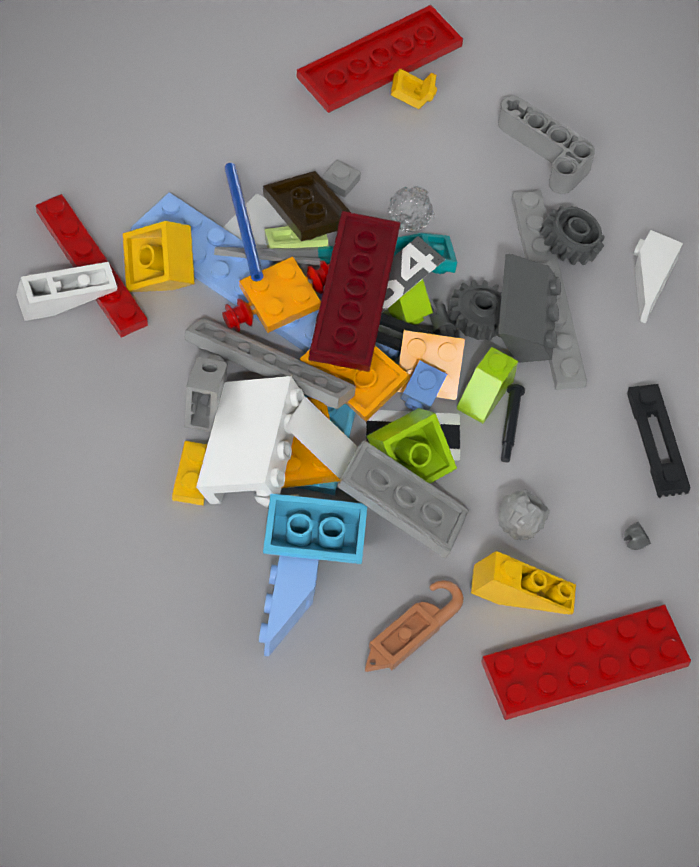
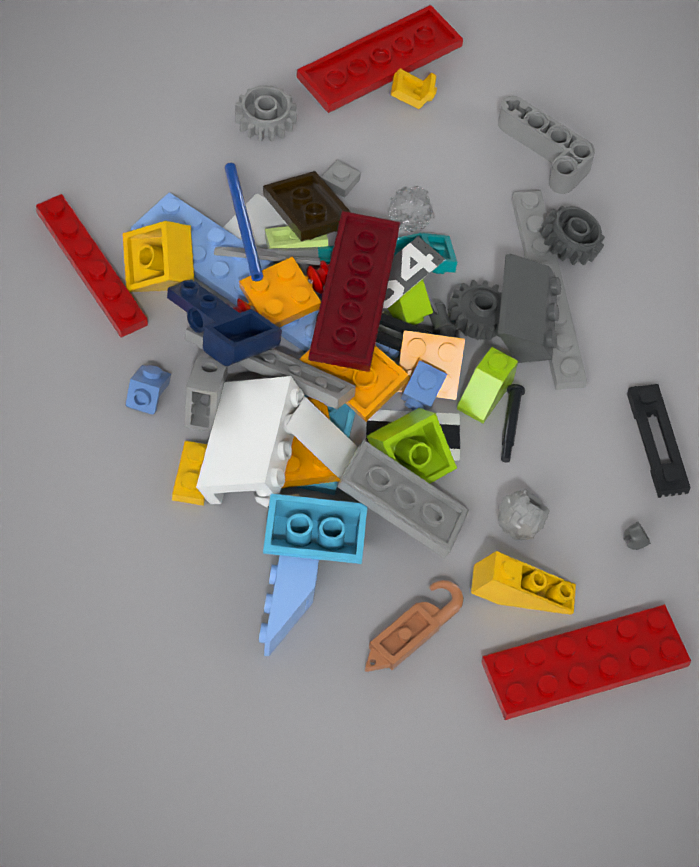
white slope [16,262,117,321] -> none
white slope [634,230,683,323] -> none
none -> medium blue bracket [126,365,171,415]
none -> dark blue plate [167,279,282,366]
none -> light grey gear [235,85,297,142]

